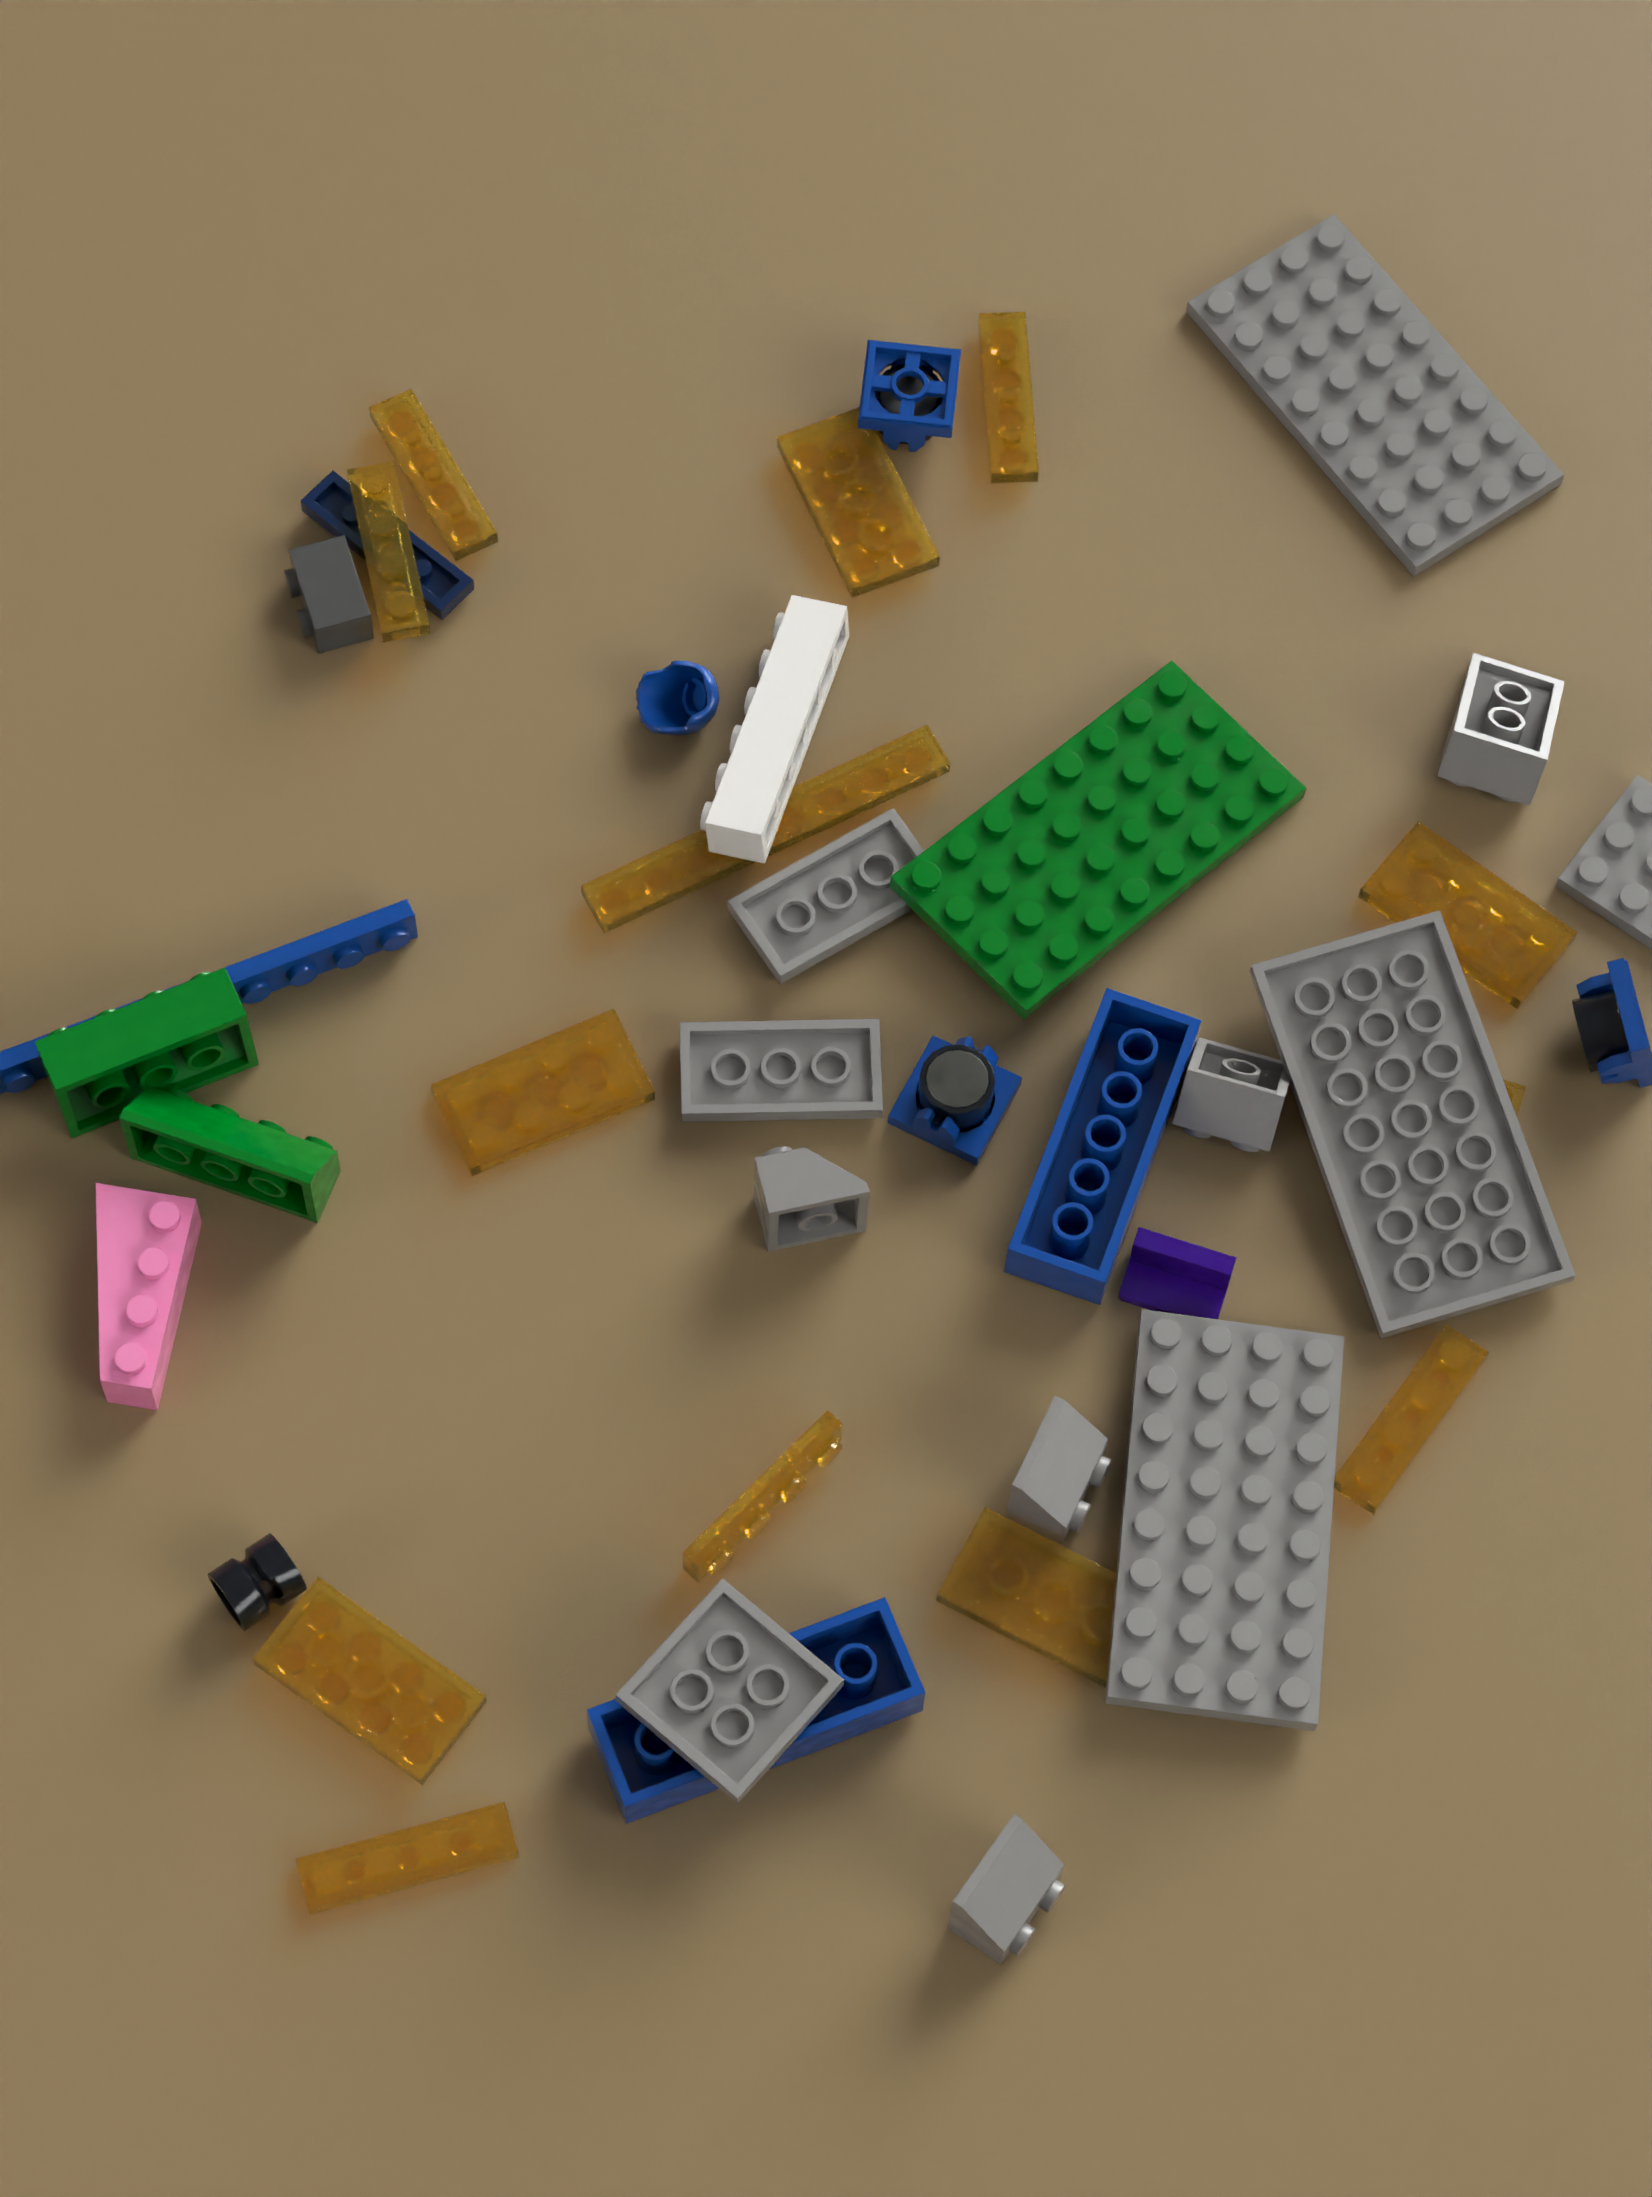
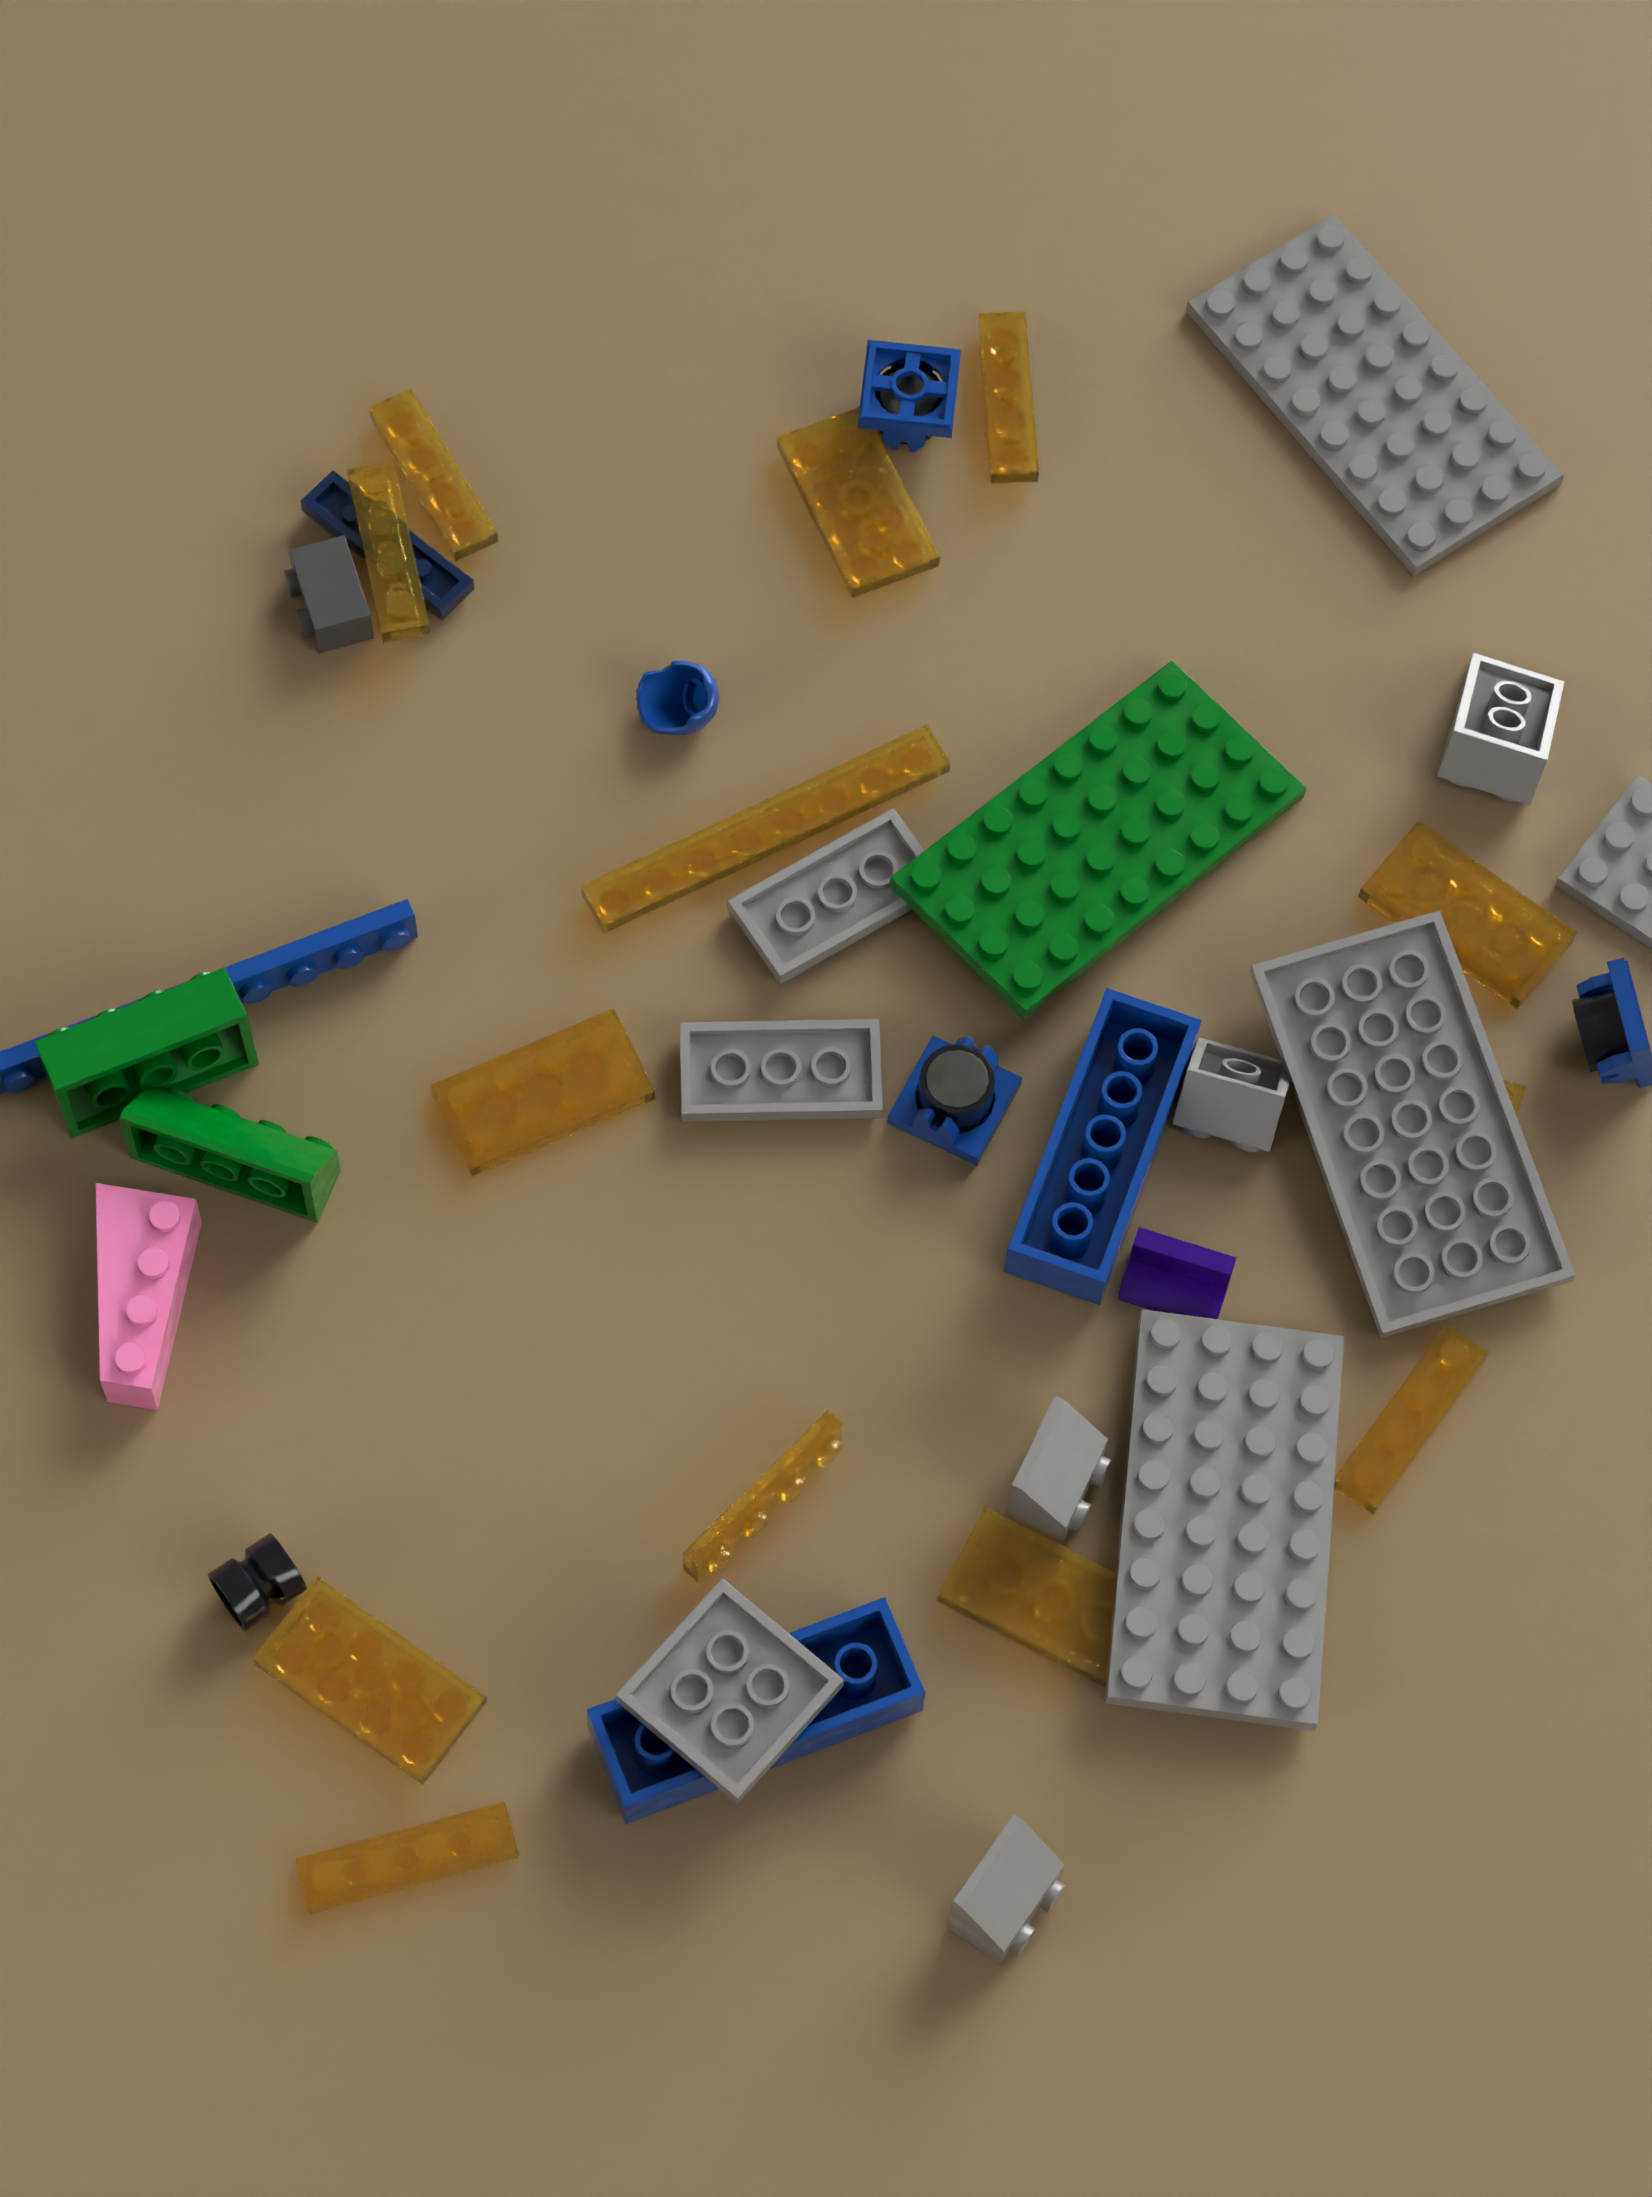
white brick [700,595,850,864] -> none
light grey slope [754,1146,869,1252] -> none

